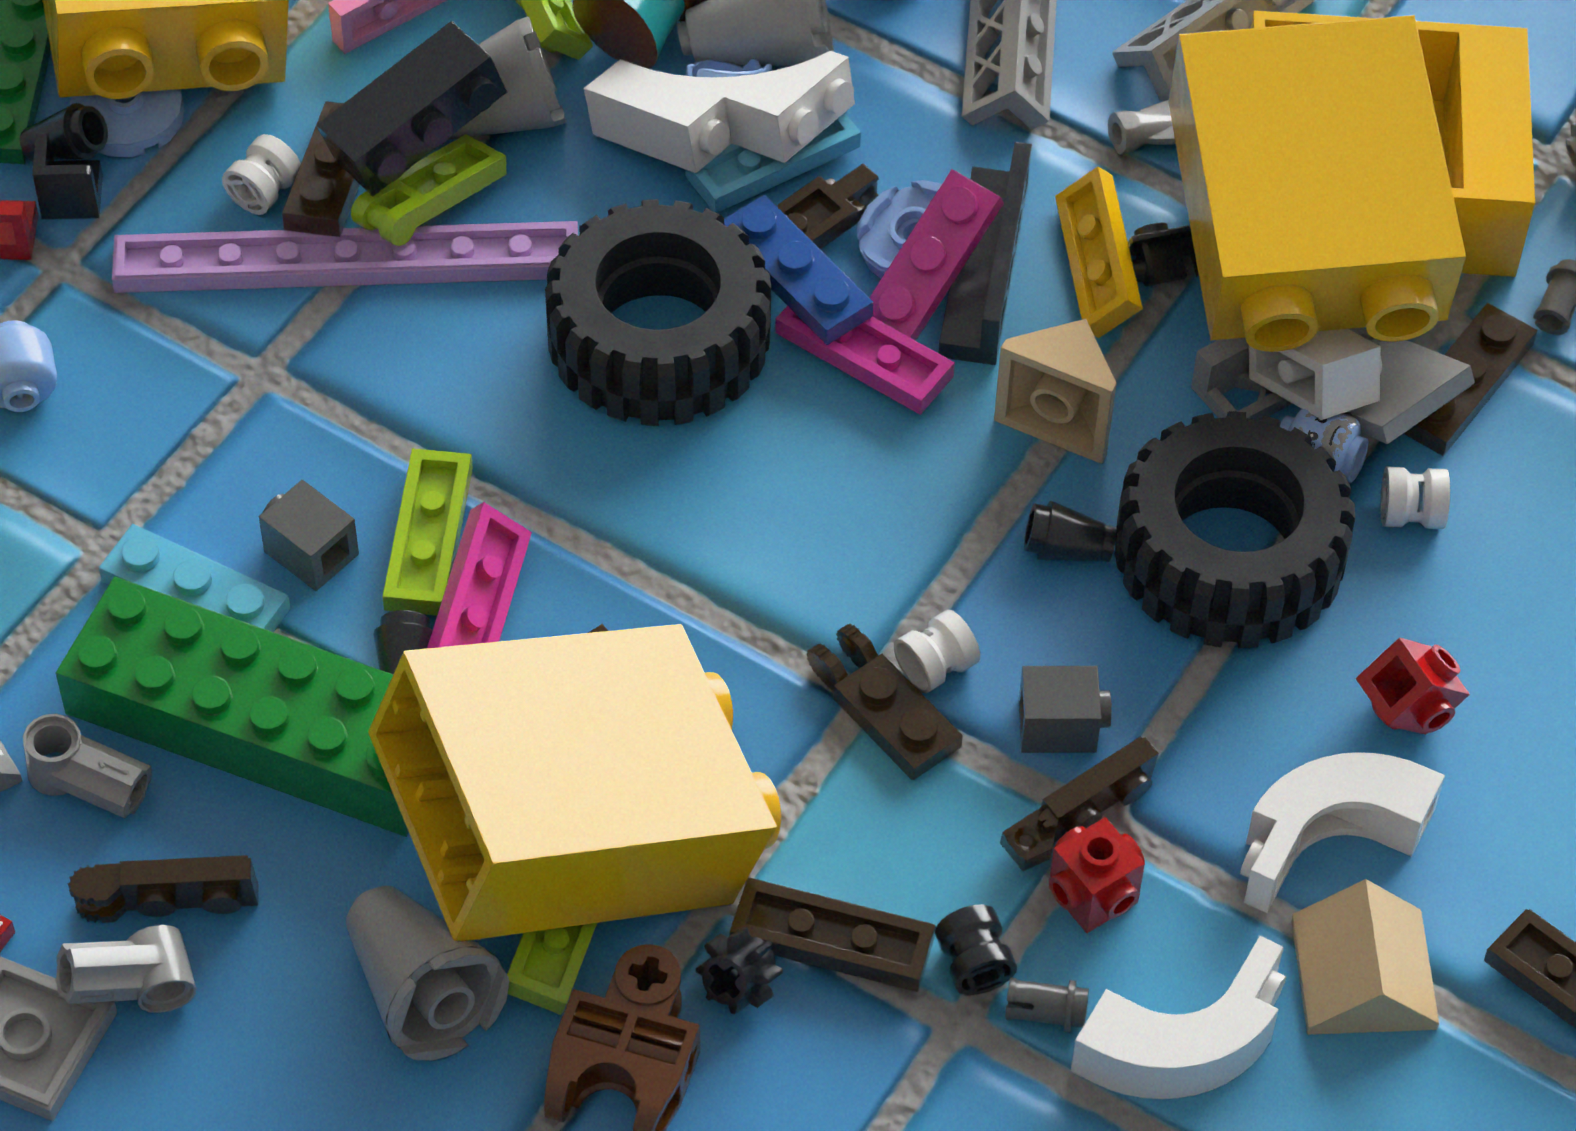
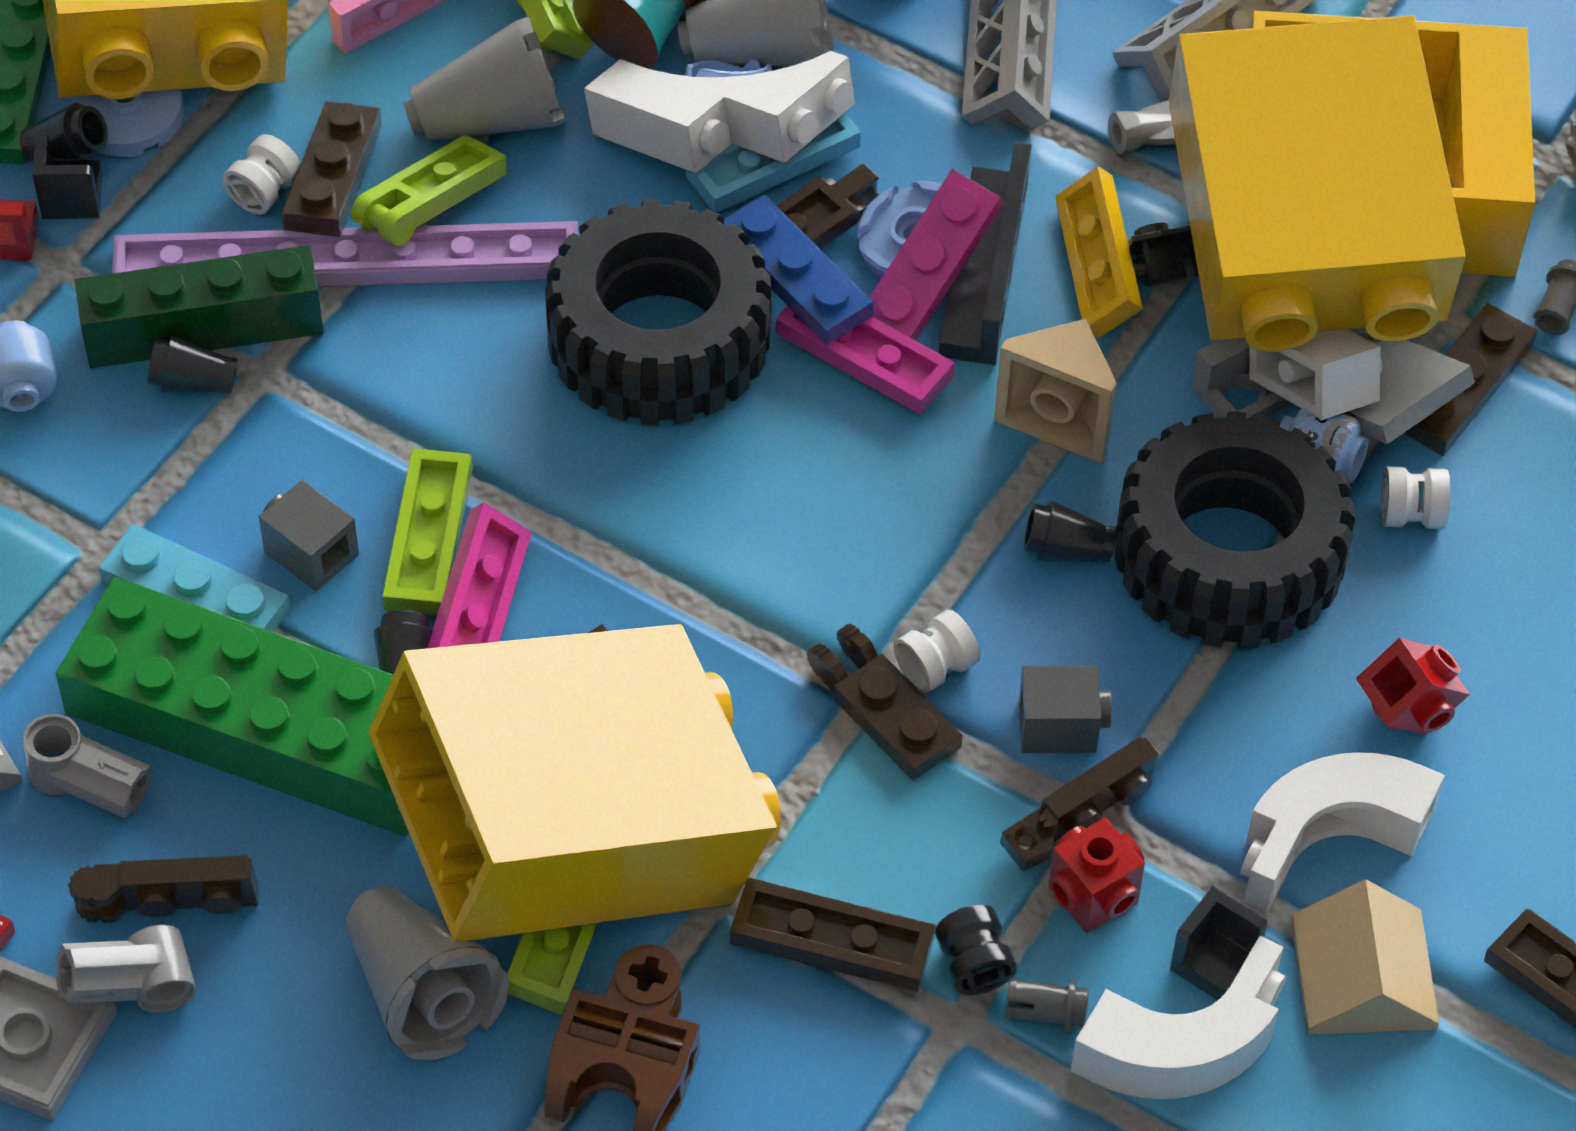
black brick [316,20,507,197] -> none
black gear [695,927,783,1014] -> none
none -> dark green brick [74,245,324,369]
none -> black cone [147,334,238,394]
none -> black panel [1170,886,1268,1000]

